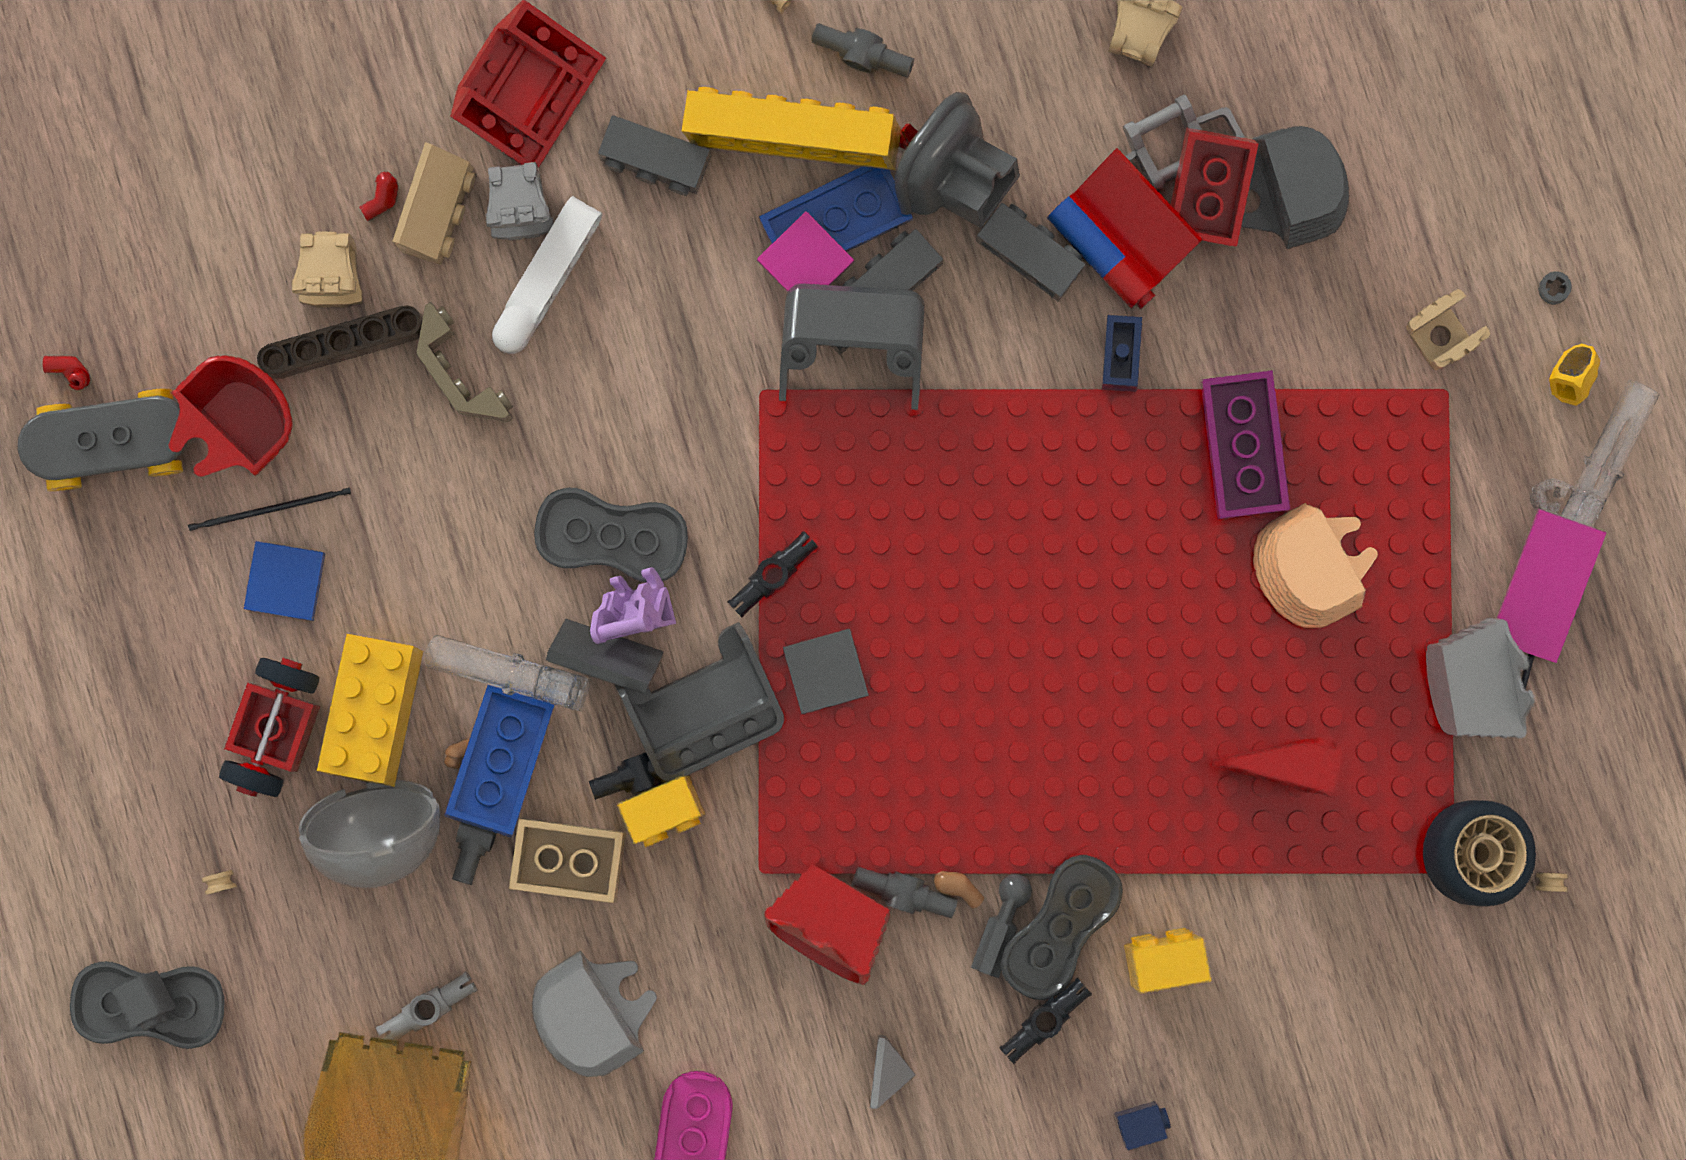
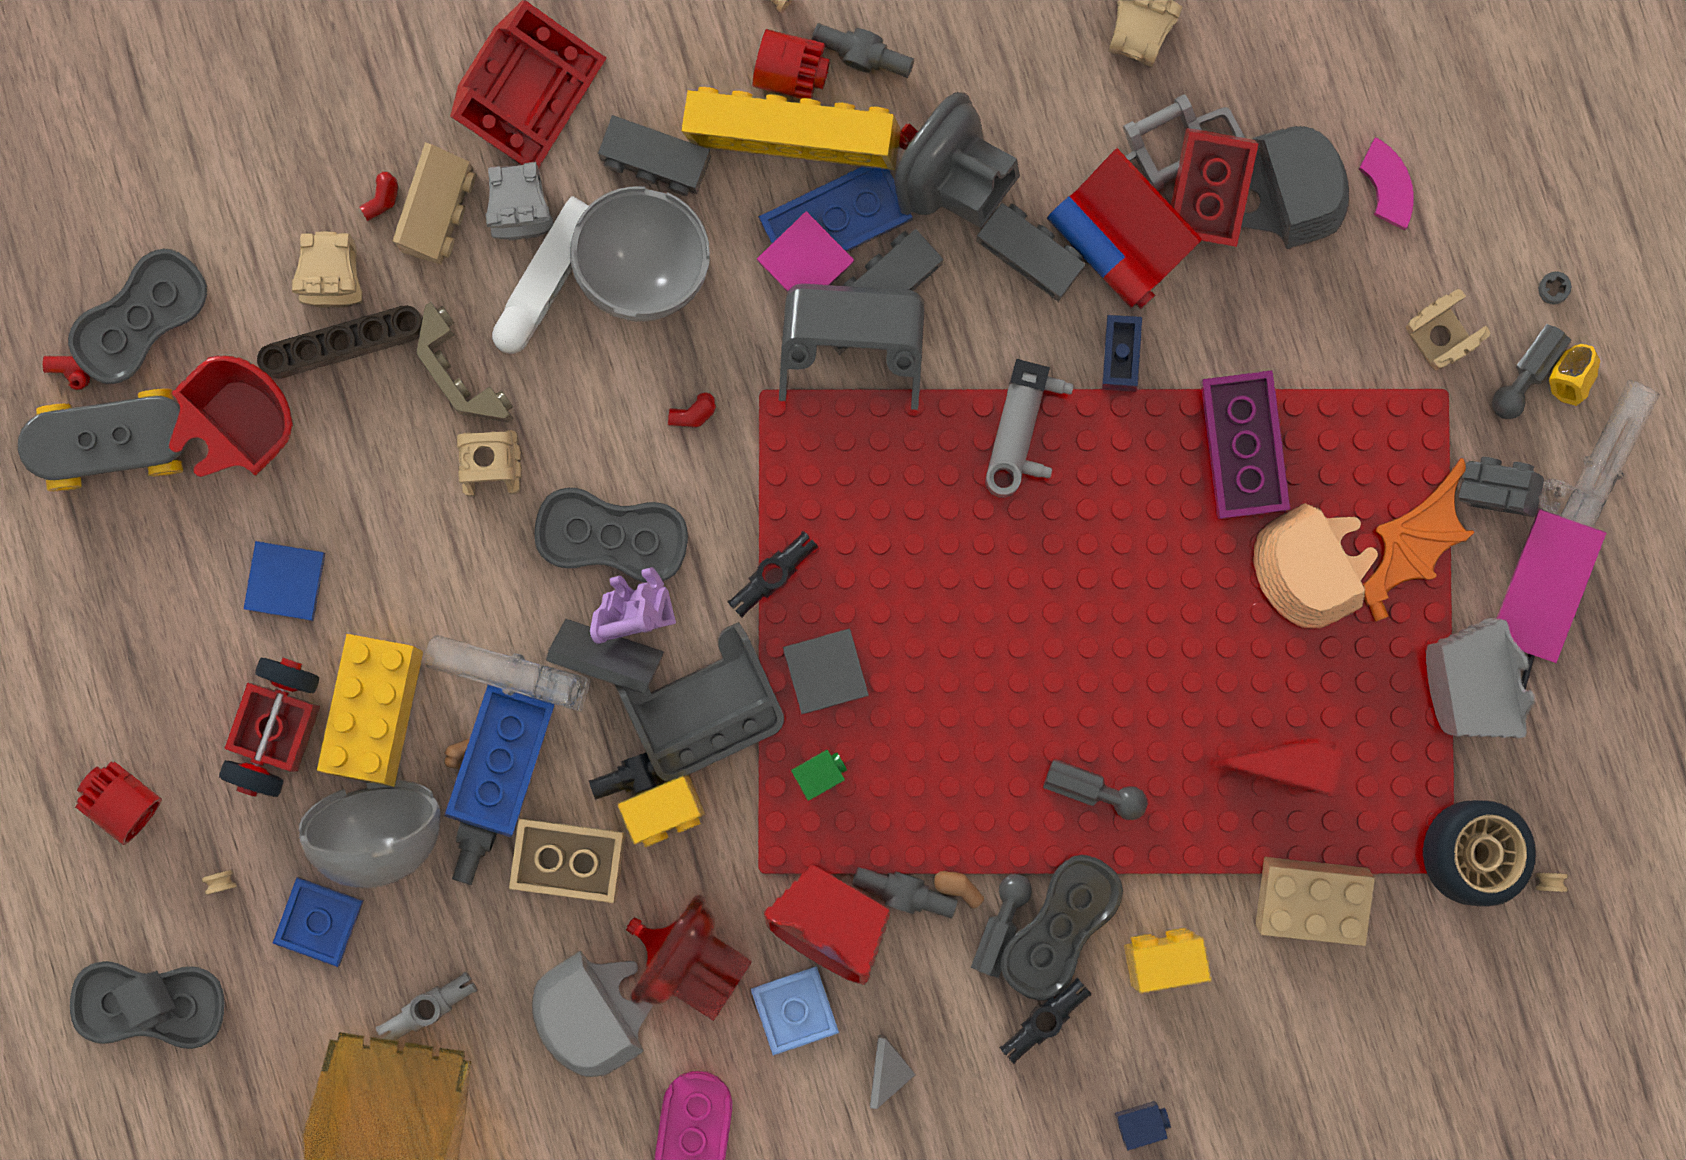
black piece [188,487,351,531] -> none
none -> dark grey plate [68,249,207,384]
none -> red gear [75,761,162,845]
none -> blue tile [273,877,363,967]
none -> tan piece [457,430,522,496]
none -> light grey piece [570,186,710,322]
none -> clear red piece [626,894,752,1021]
none -> red arm [668,392,716,428]
none -> light blue tile [751,966,839,1055]
none -> red gear [752,29,830,99]
none -> green brick [791,749,847,801]
none -> light grey piece [985,359,1074,498]
none -> dark grey piece [1043,758,1148,820]
none -> tan brick [1256,857,1375,946]
none -> dark pink tile [1358,137,1414,231]
none -> orange animal [1363,458,1475,621]
none -> dark grey brick [1459,457,1544,517]
none -> dark grey piece [1492,324,1572,419]

